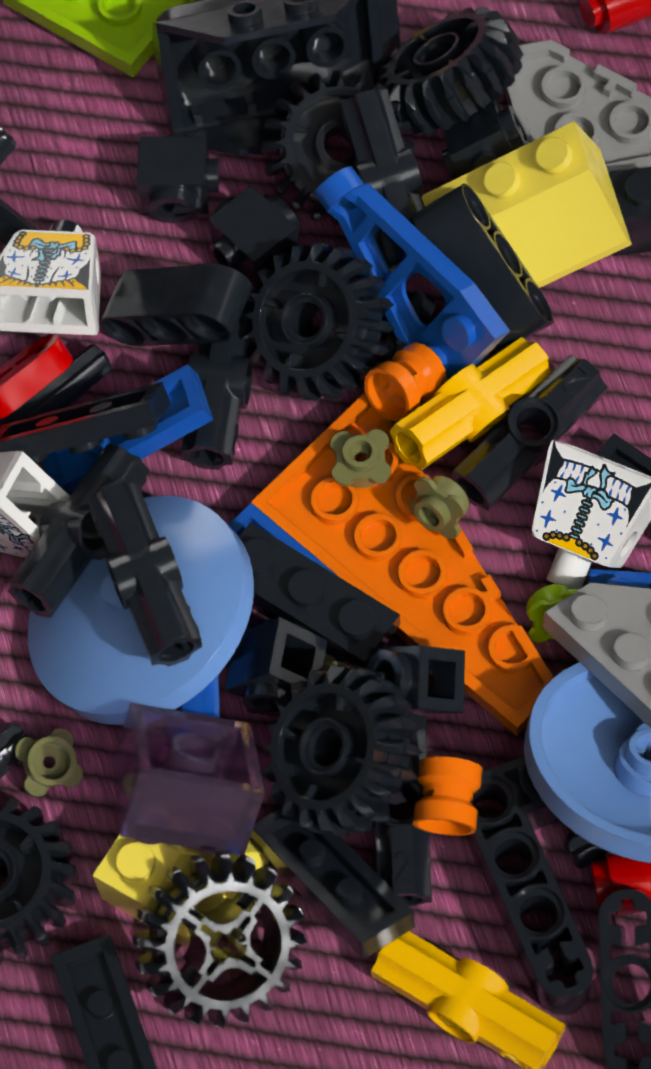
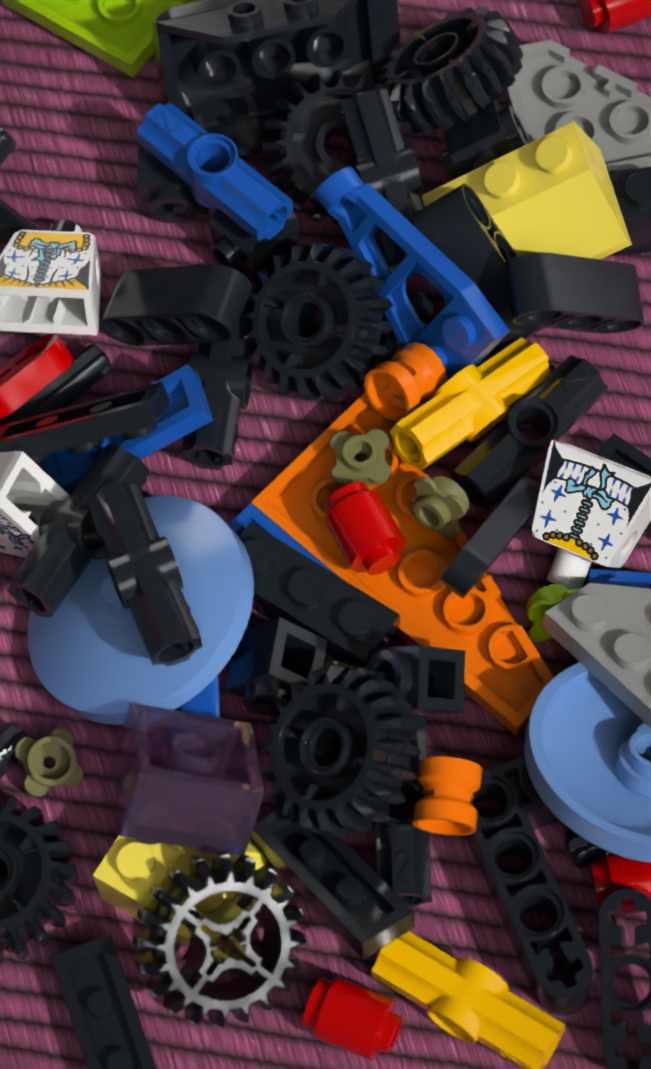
none -> blue piece [136,103,293,241]
none -> red brick [302,977,403,1061]
none -> red brick [324,482,406,575]
none -> black beam [438,474,541,599]
none -> black beam [504,252,645,334]

